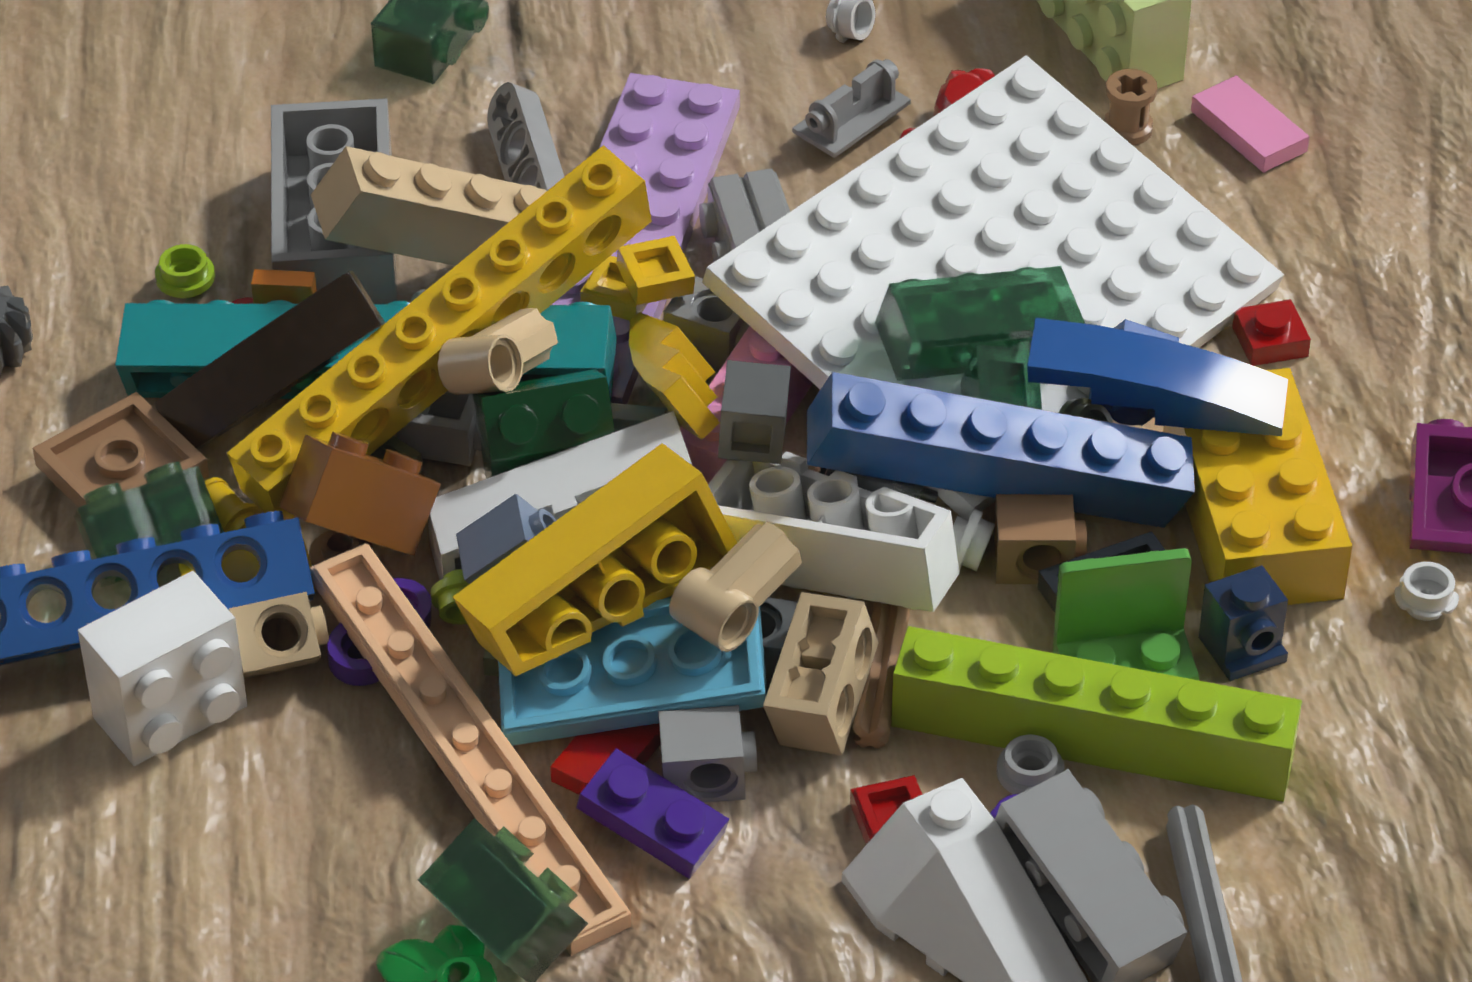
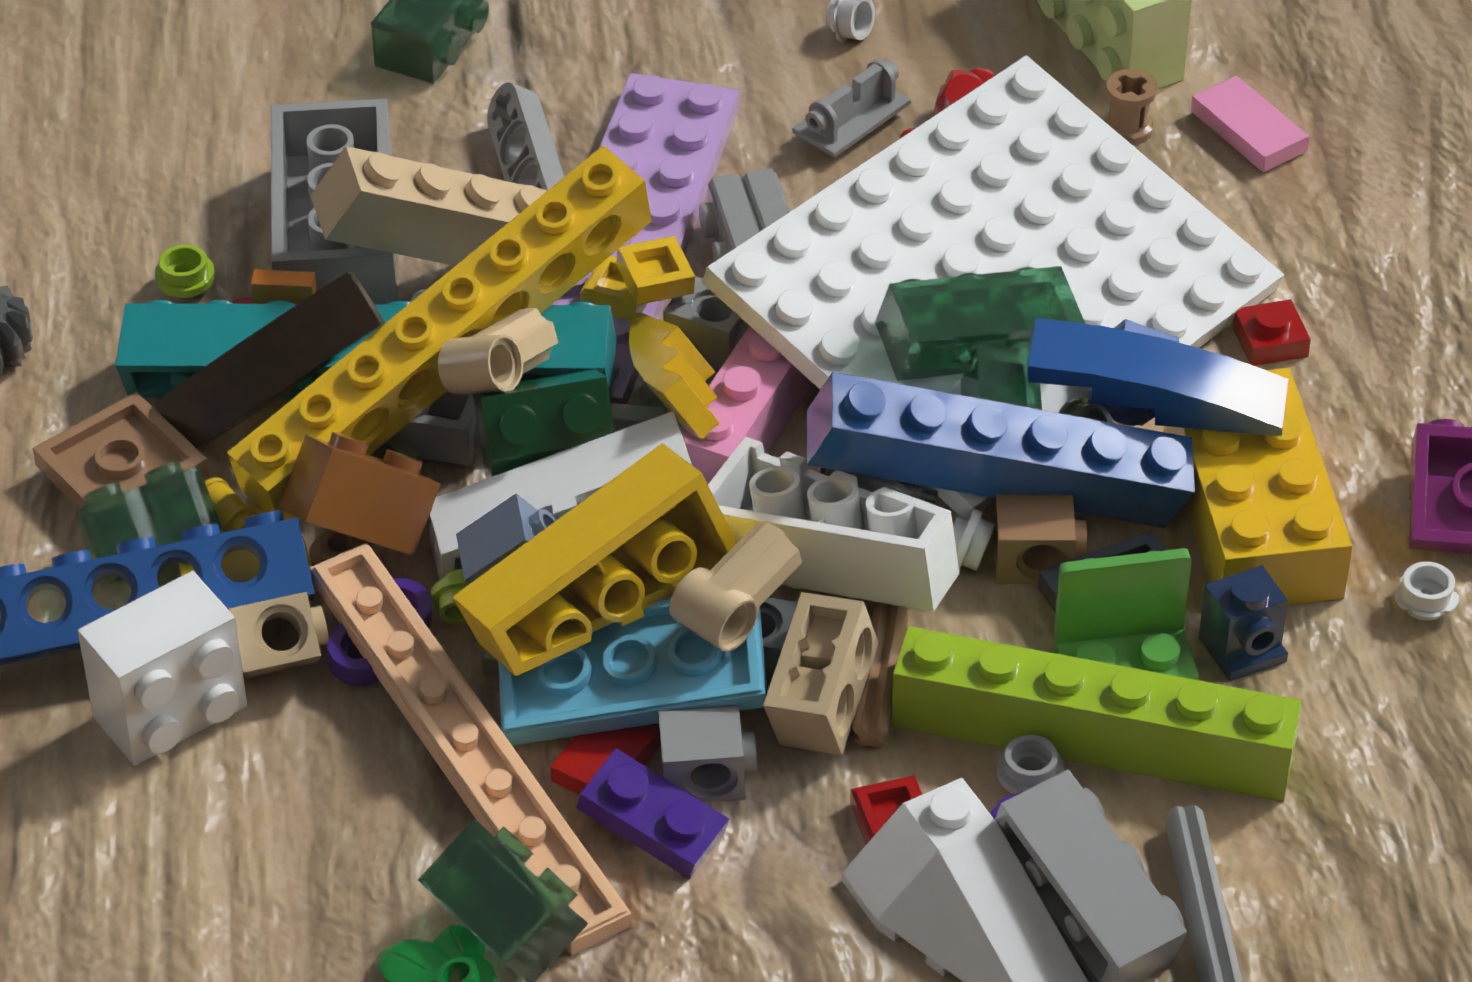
dark grey brick [718,360,791,464] -> none

